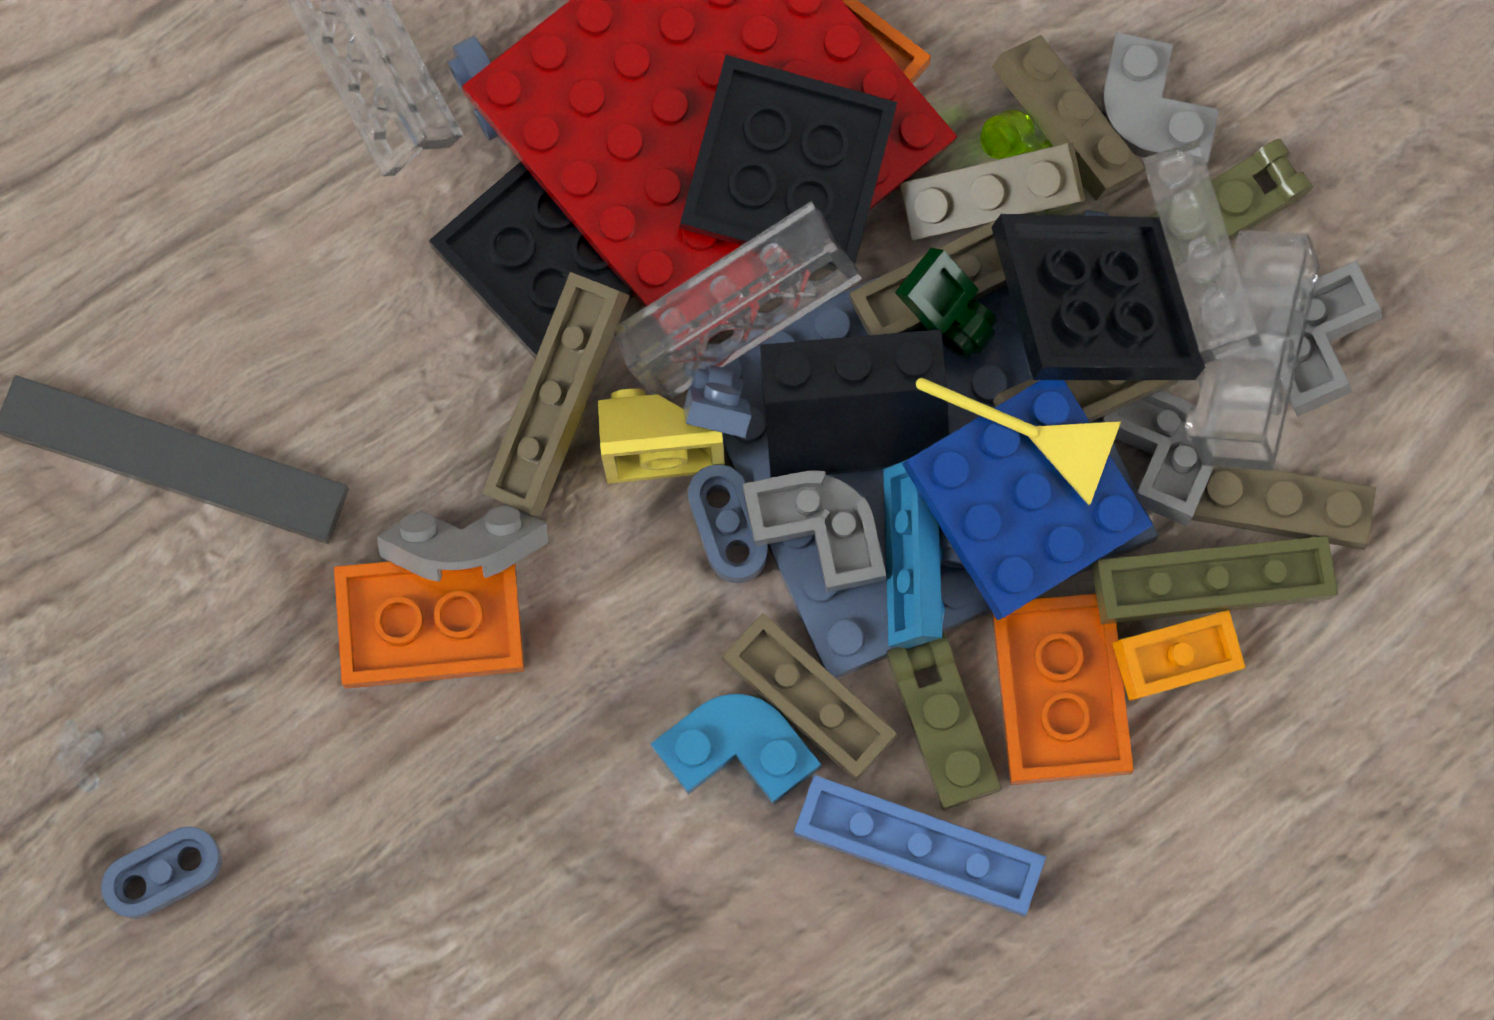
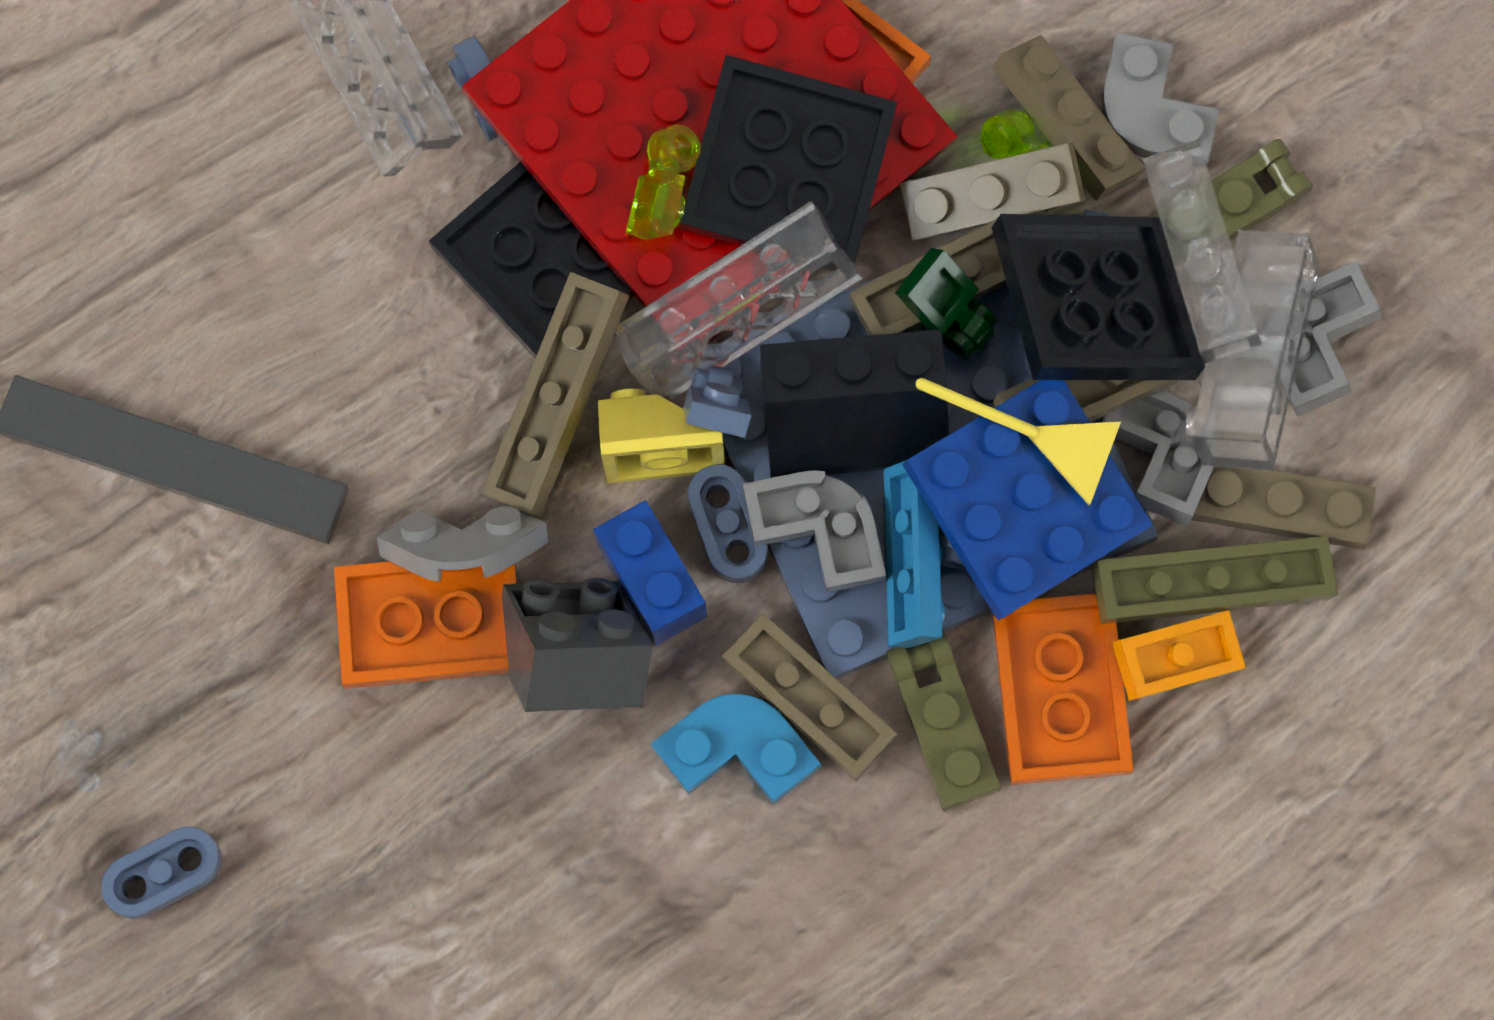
medium blue plate [794,775,1046,917] -> none
none -> dark grey slope [502,578,653,712]
none -> blue brick [593,500,707,646]
none -> clear neon green plate [626,125,701,240]

